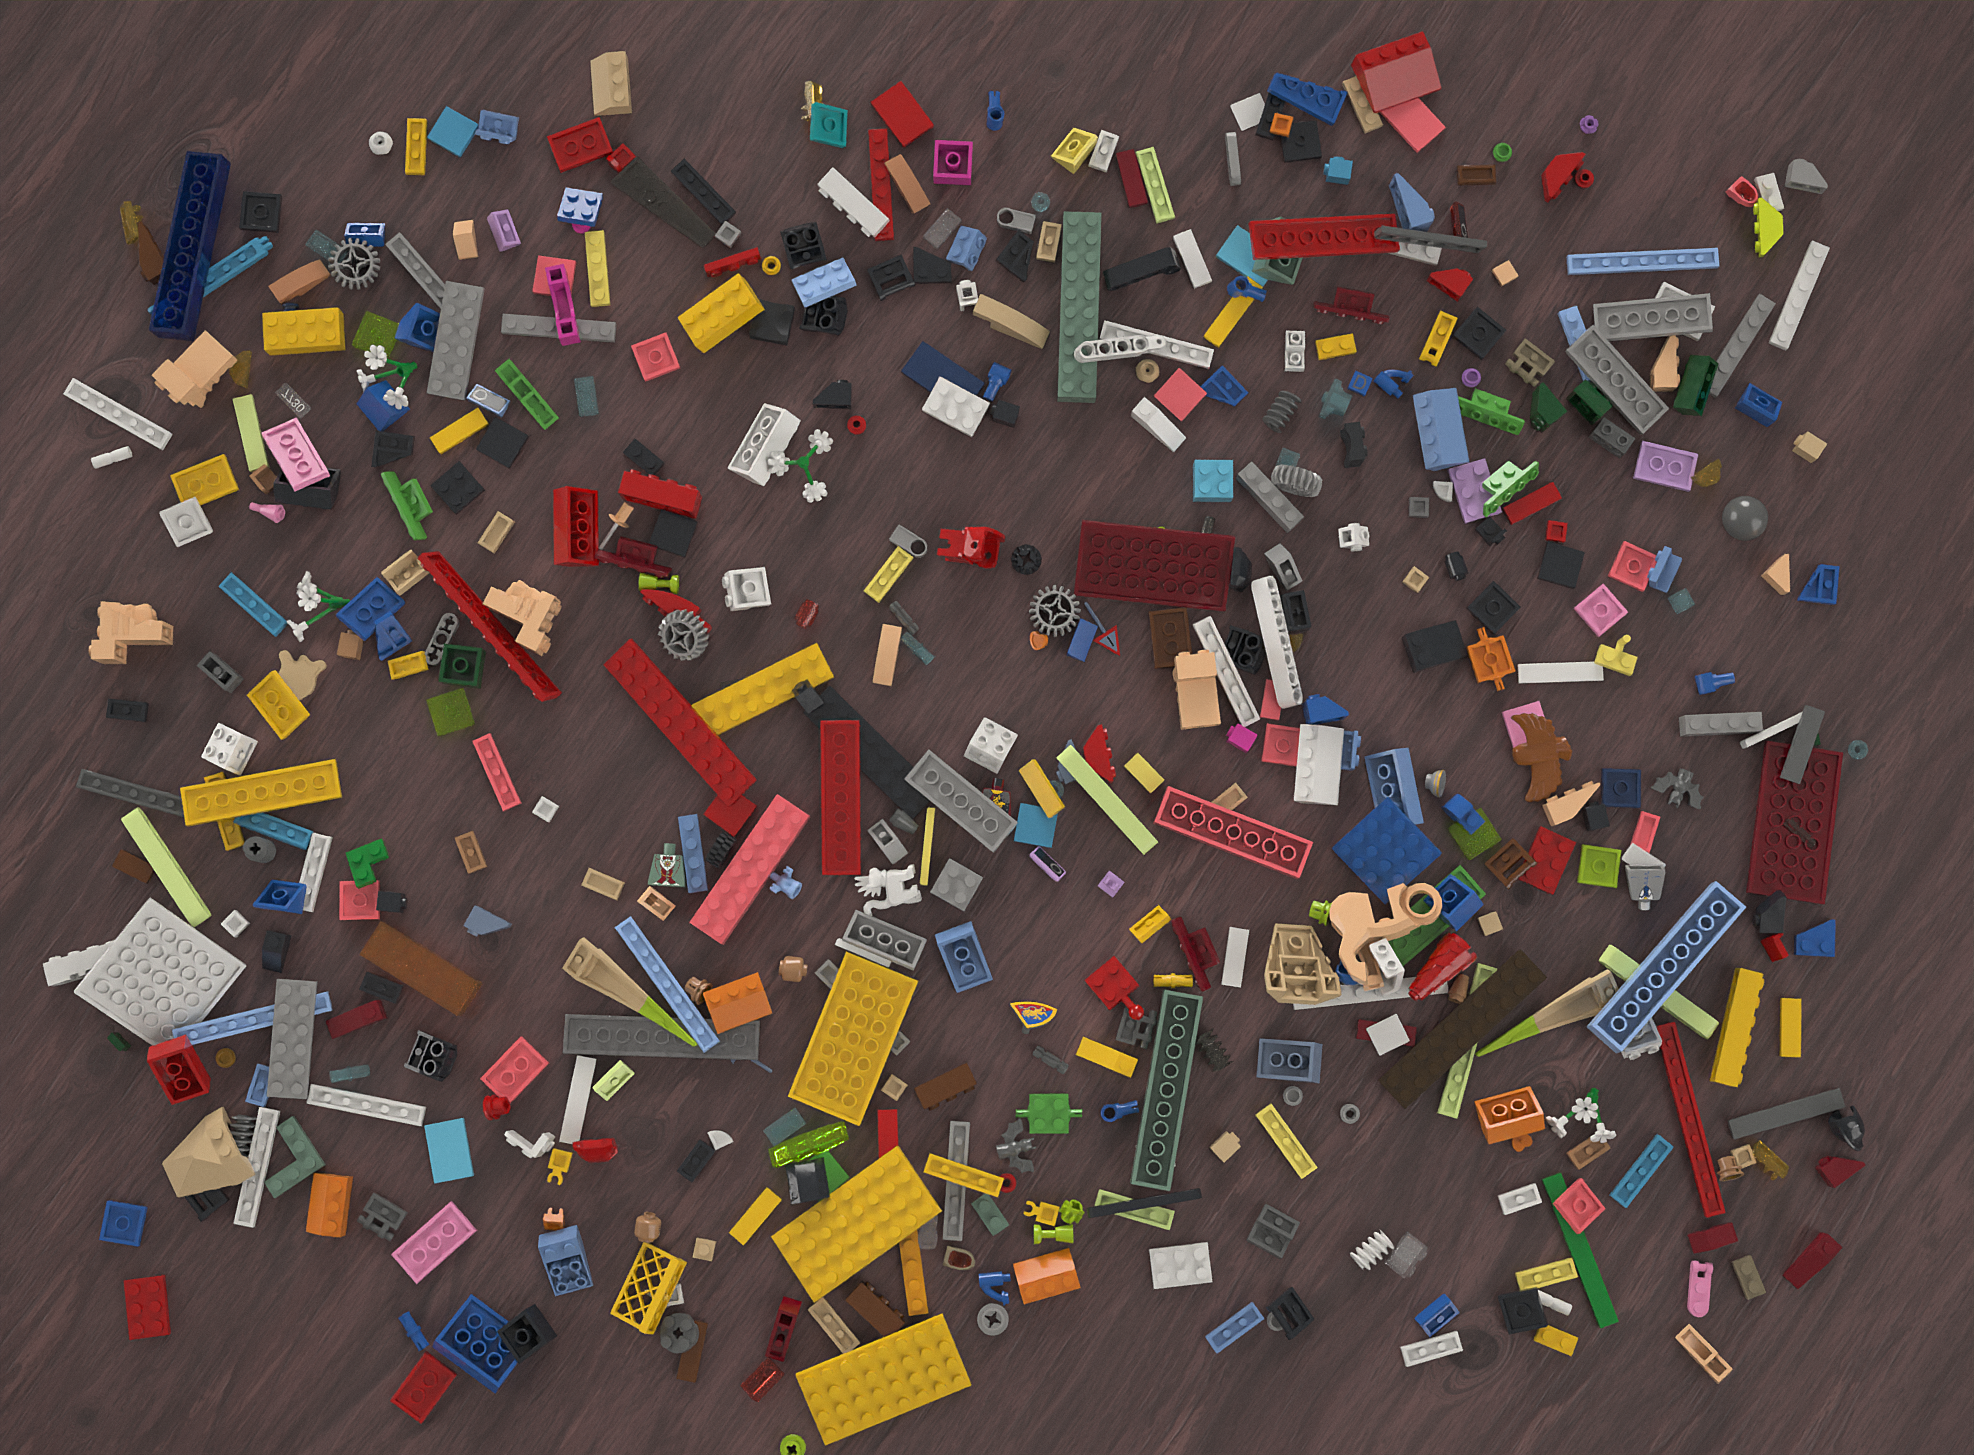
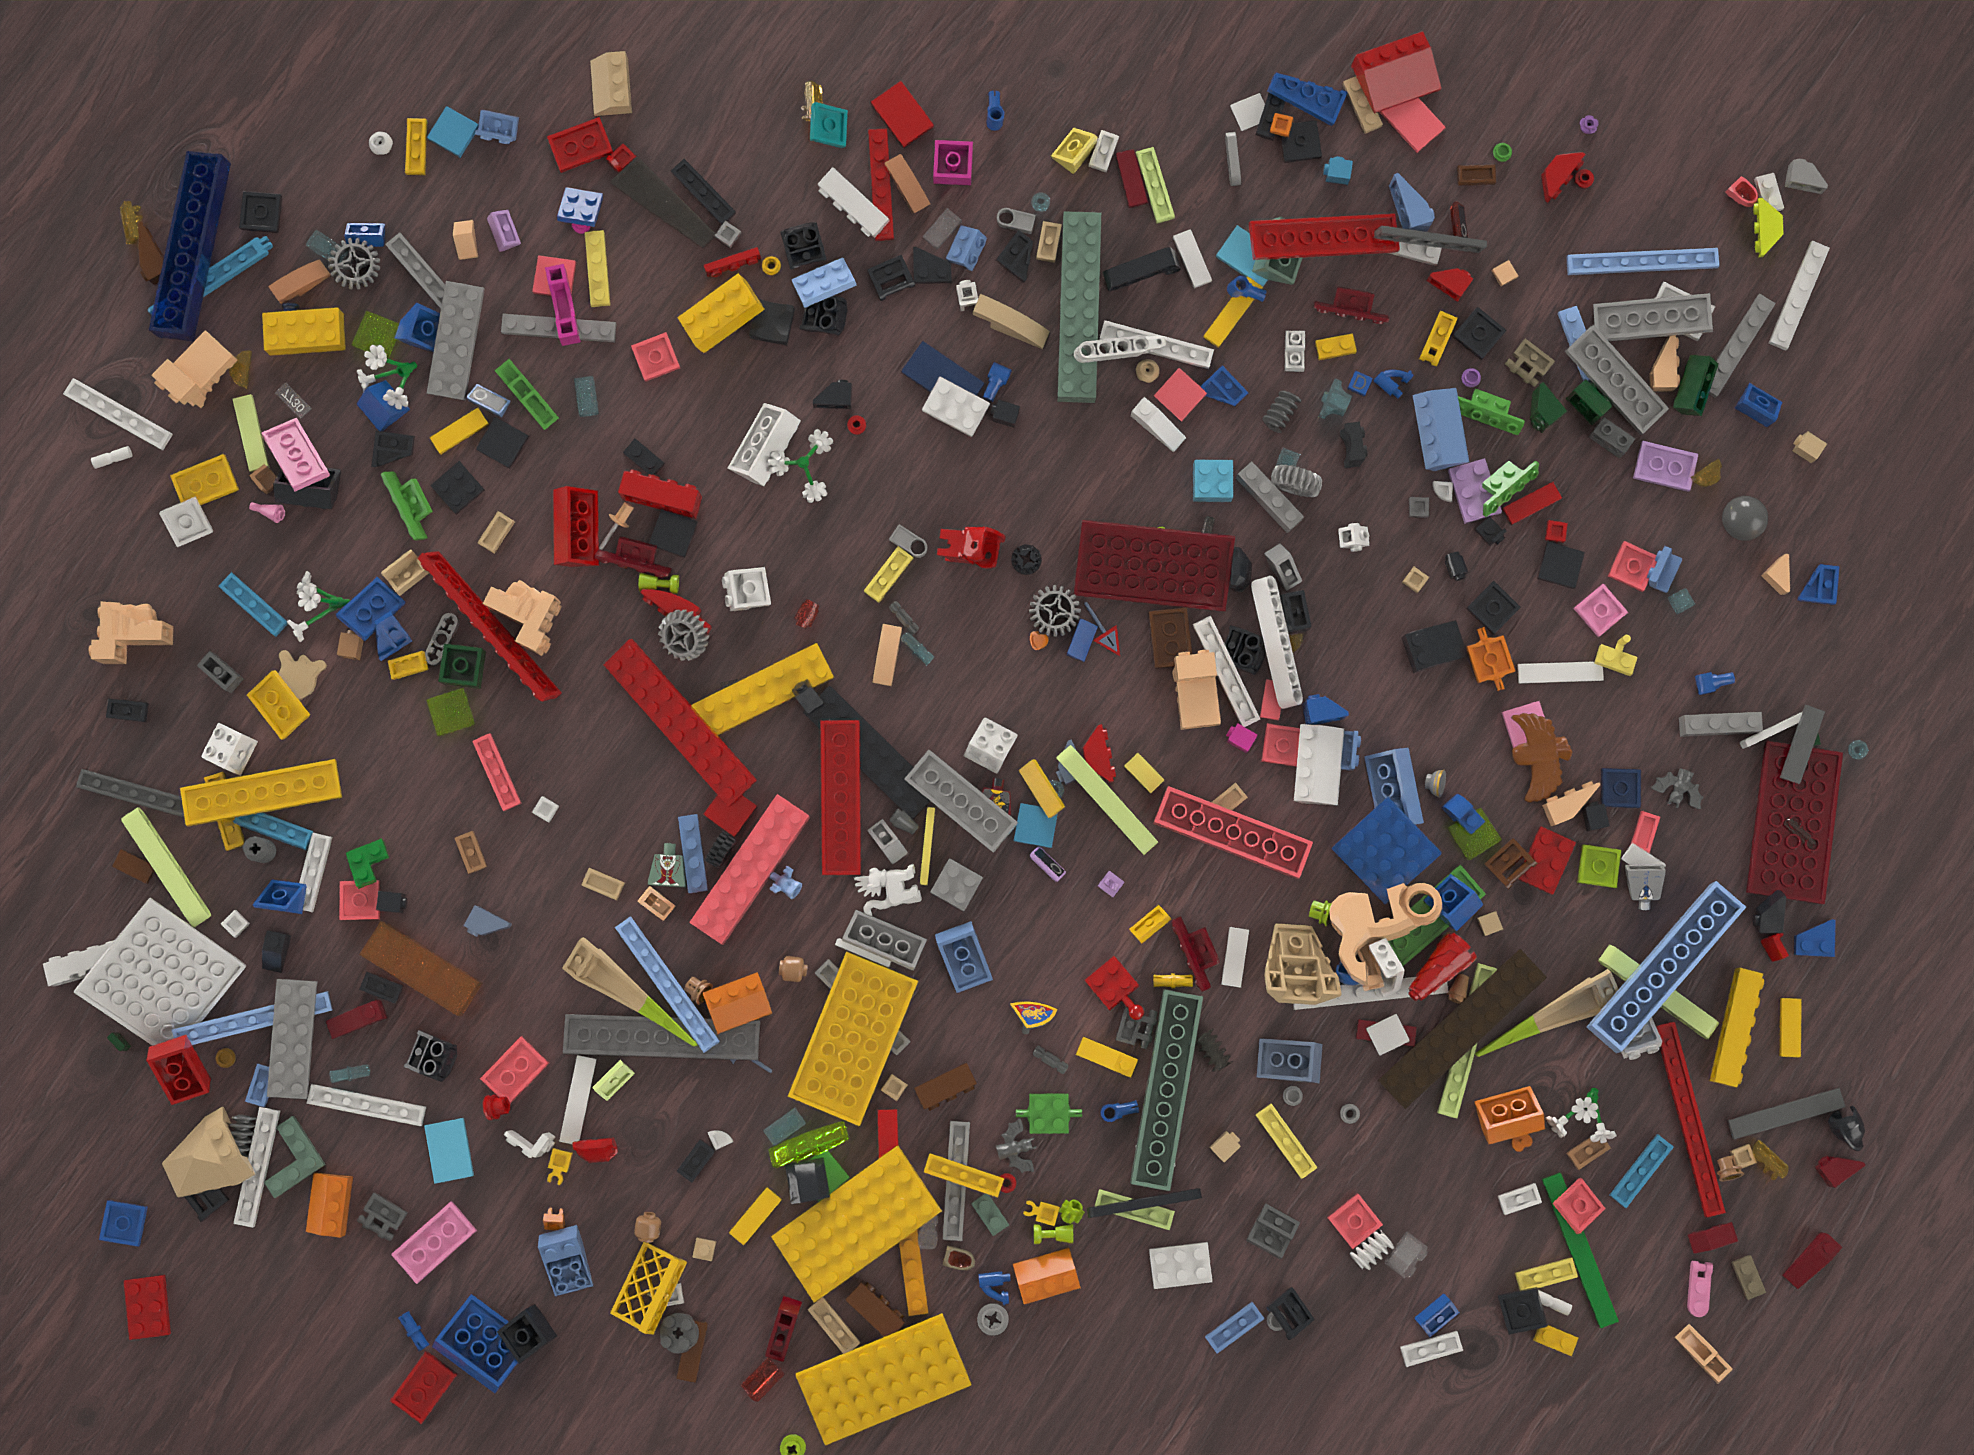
none -> coral tile [1328,1193,1383,1249]

